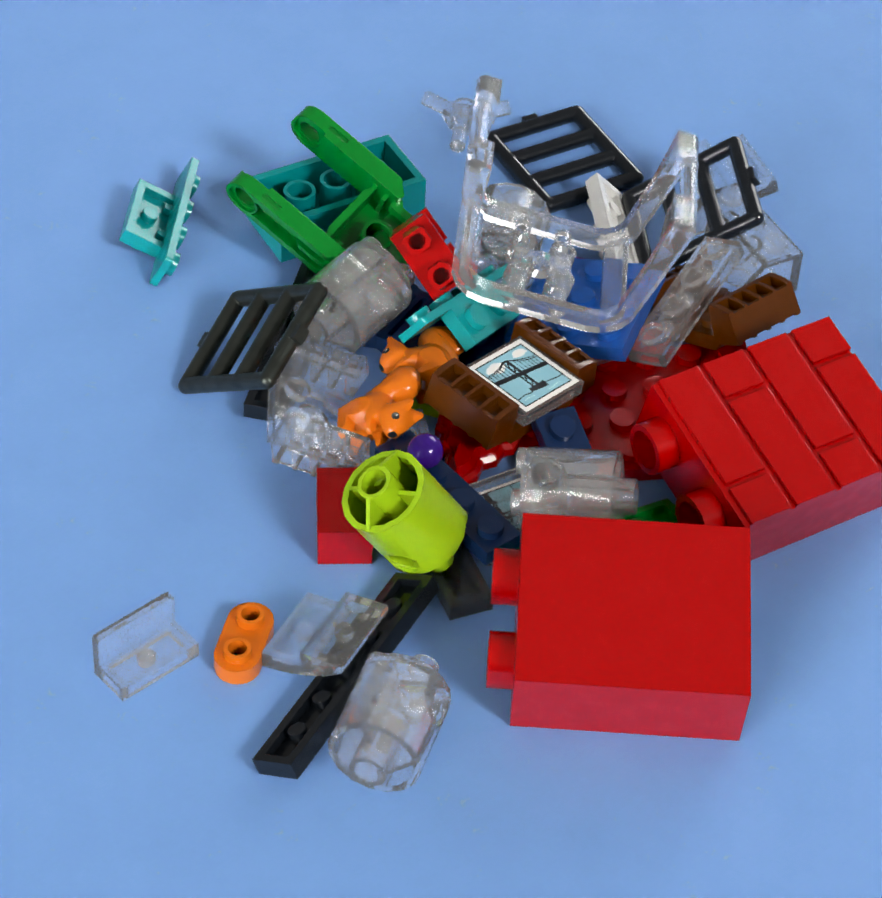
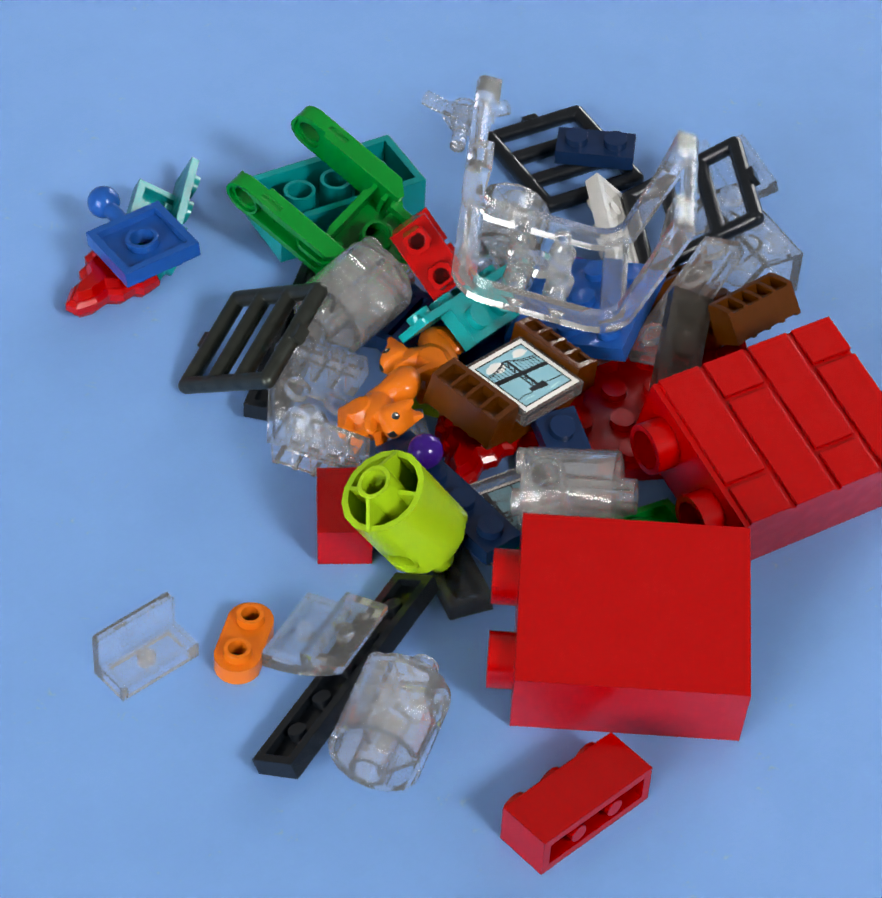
none -> red rock [65,250,160,318]
none -> blue plate [86,186,201,288]
none -> red brick [500,732,653,875]
none -> dark blue plate [554,127,636,171]
none -> clear smoke plate [649,286,714,391]

